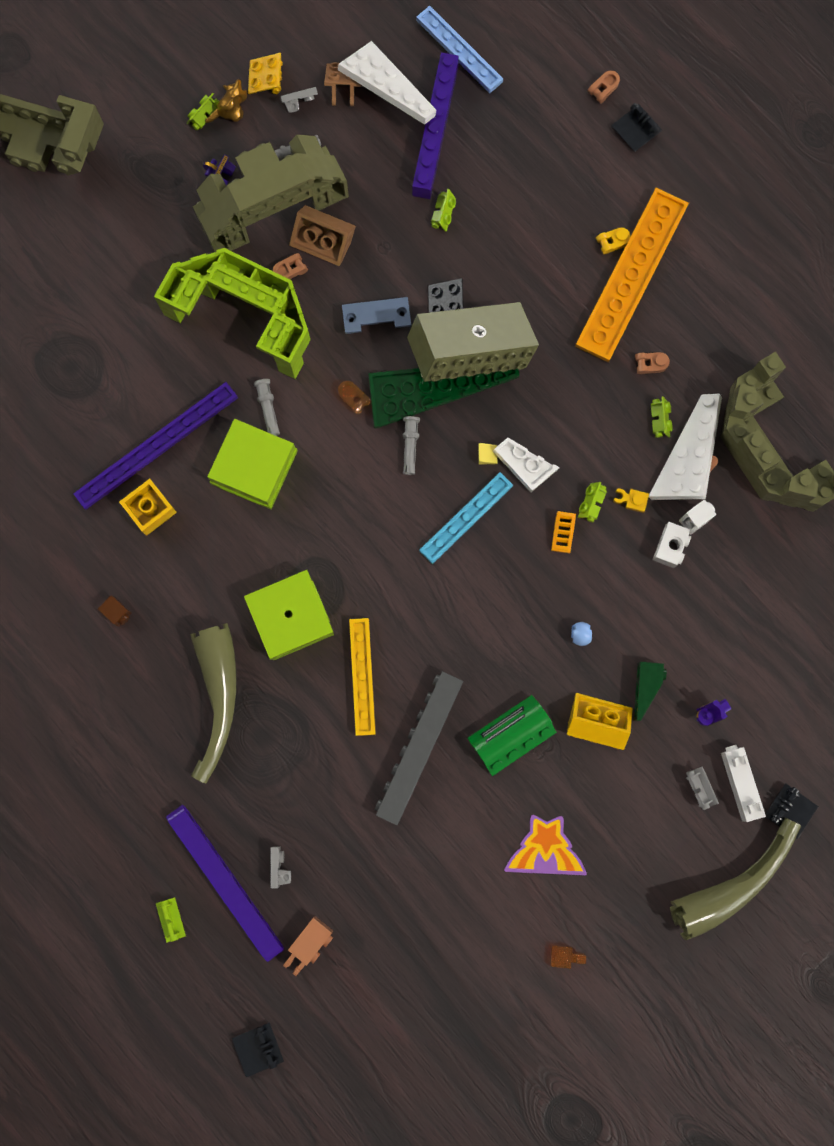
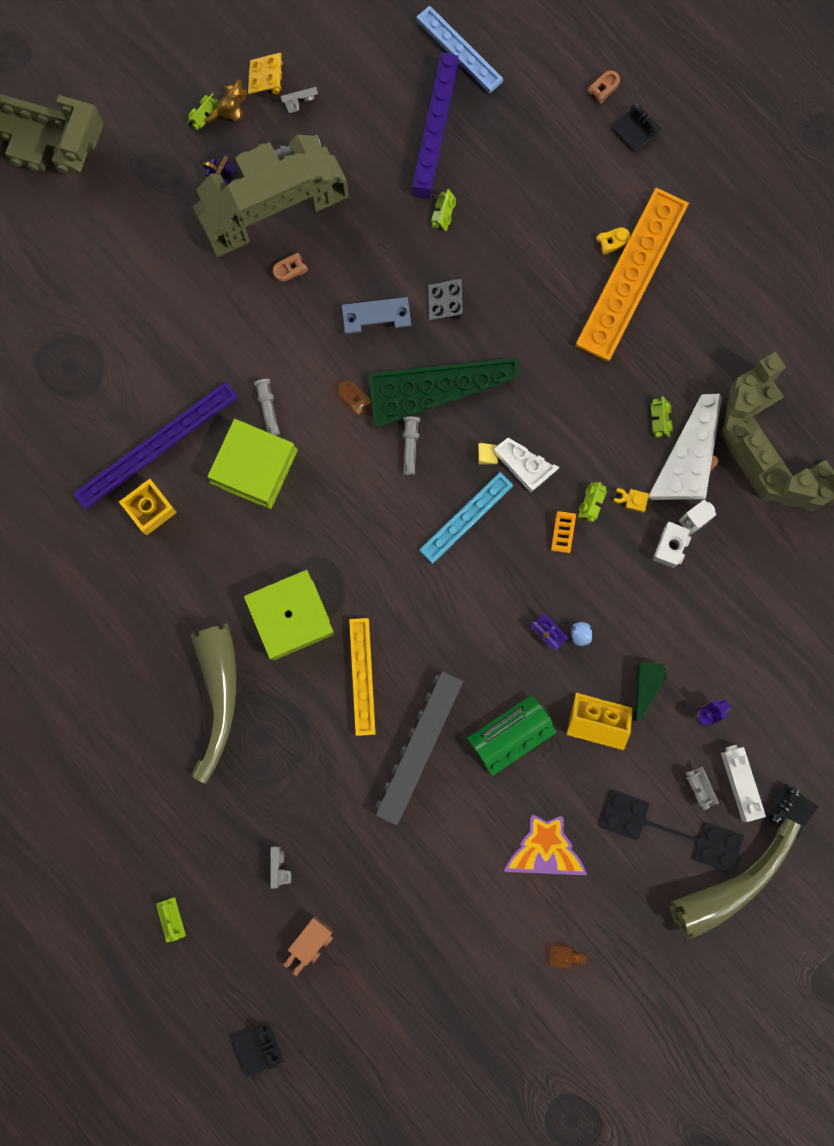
reddish brown brick [98,595,131,627] -> none
lime brick [154,248,310,379] -> none
dark purple beam [166,805,284,962] -> none
medium nougat slope [289,205,356,266] -> none
medium nougat plate [324,62,361,106] -> none
white wing [338,41,437,124] -> none
piece [407,302,539,381] -> none
nougat plate [635,352,670,374] -> none
none -> dark purple hips [530,613,568,651]
none -> black hinge [600,790,744,874]

